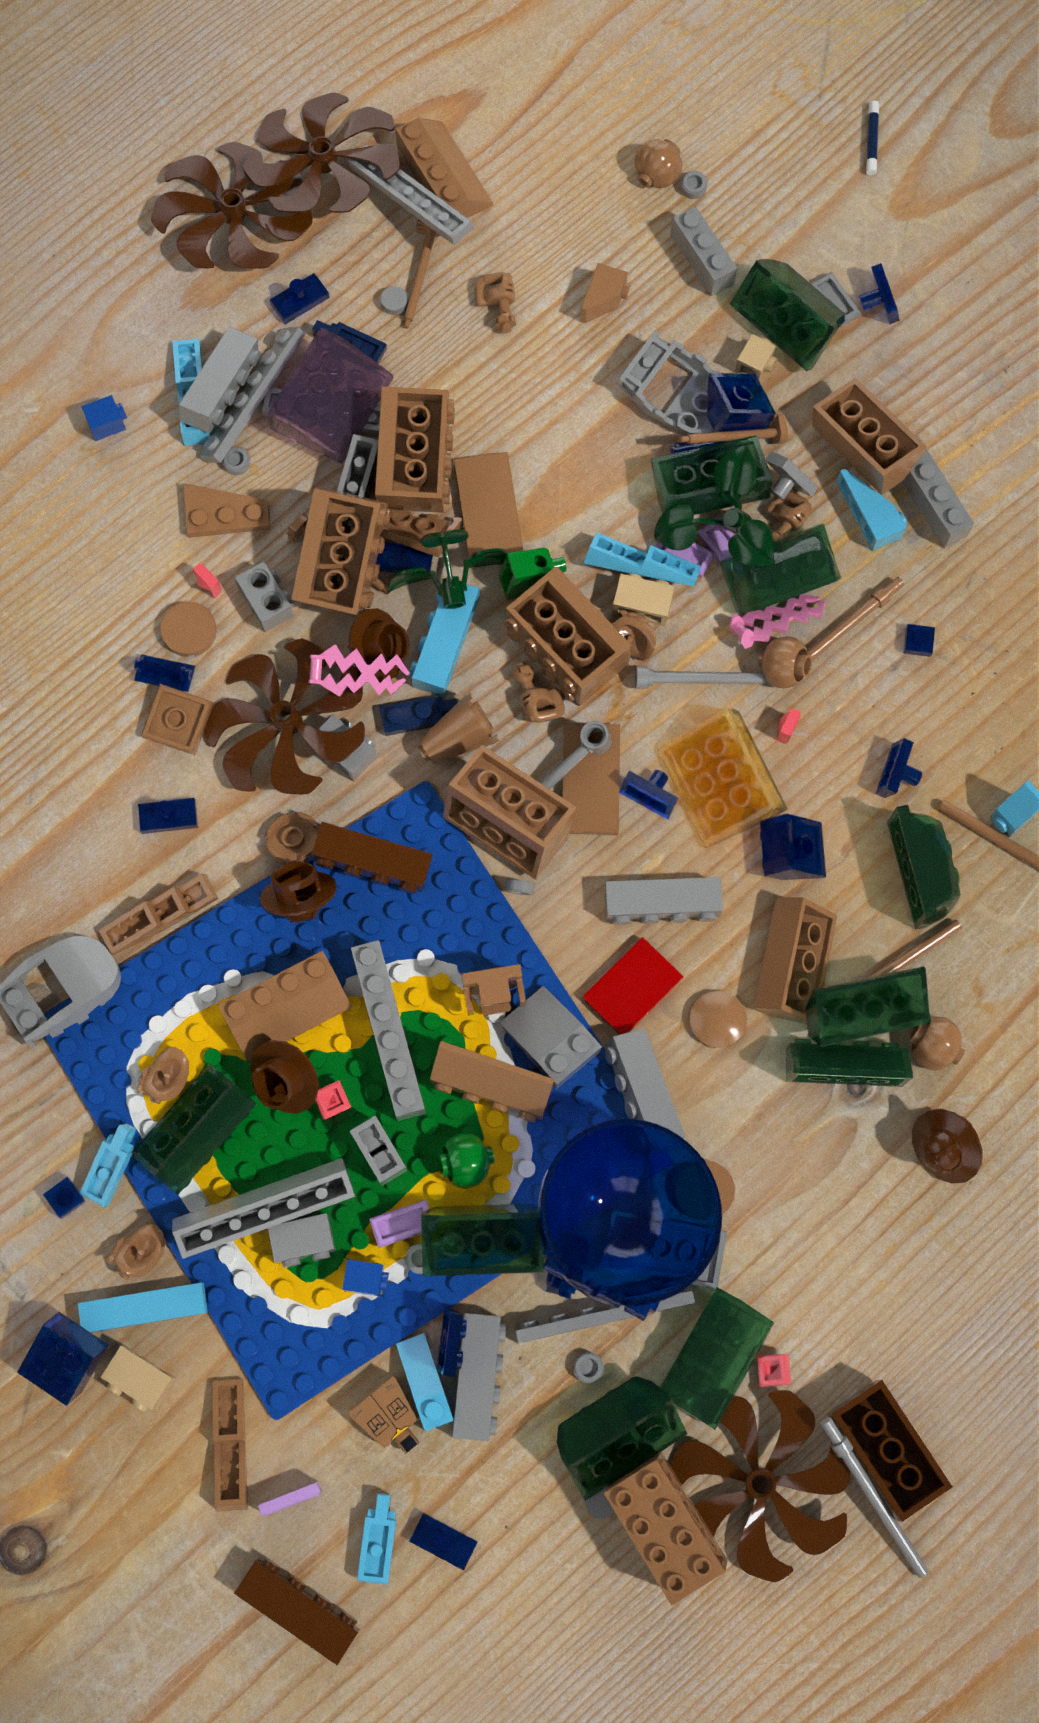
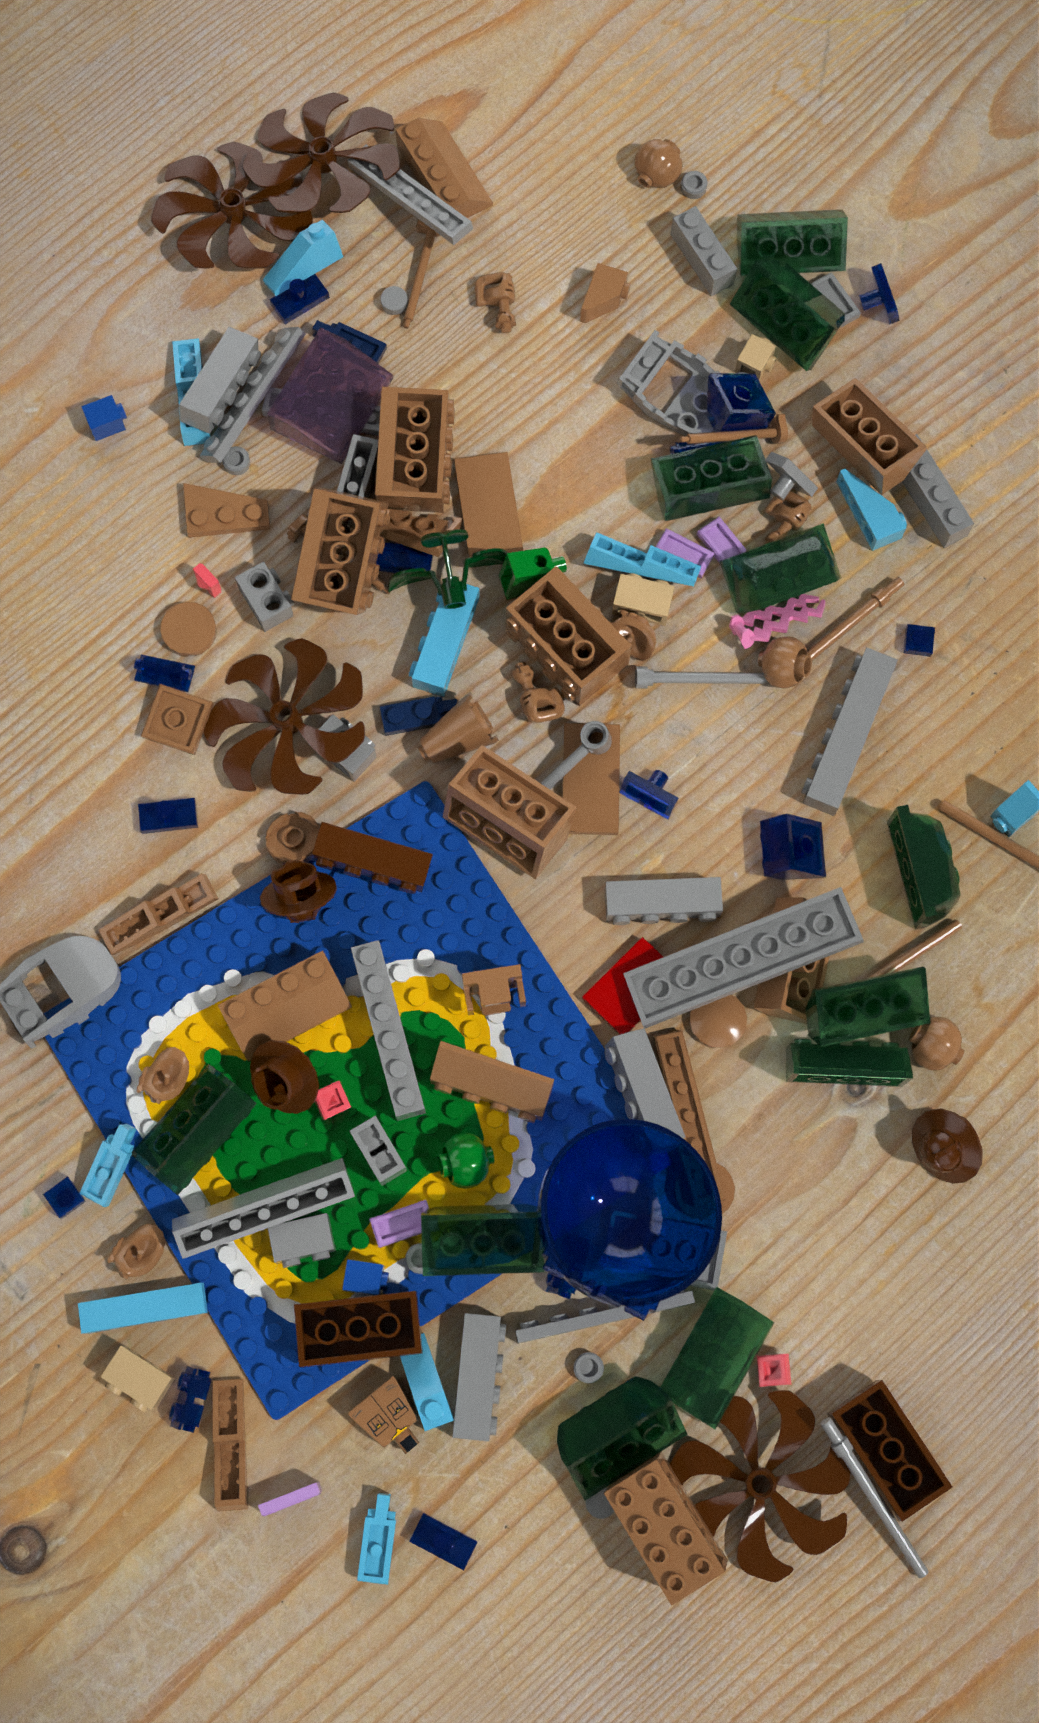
clear blue brick [17,1312,108,1406] -> none
reddish brown brick [234,1558,360,1665] -> none
bright pink piece [308,644,410,697] -> none
reddish brown helmet [347,608,410,683] -> none
clear blue plate [437,1308,467,1377] -> none
light grey slope [499,986,602,1090] -> none
light grey tile [505,879,535,895] -> none
dark green plant [654,446,775,567] -> none
clear yellow slope [657,707,788,848] -> none
coral tile [777,708,801,744] -> none
dark blue bar [866,101,879,175] -> none
clear blue tile [875,738,922,798] -> none
none -> clear blue hinge [169,1366,212,1433]
none -> medium azure slope [263,220,343,296]
none -> reddish brown brick [294,1291,423,1368]
none -> light grey plate [623,887,864,1028]
none -> medium nougat tile [654,1030,726,1207]
none -> clear green slope [737,209,848,276]
none -> light grey brick [801,647,898,816]

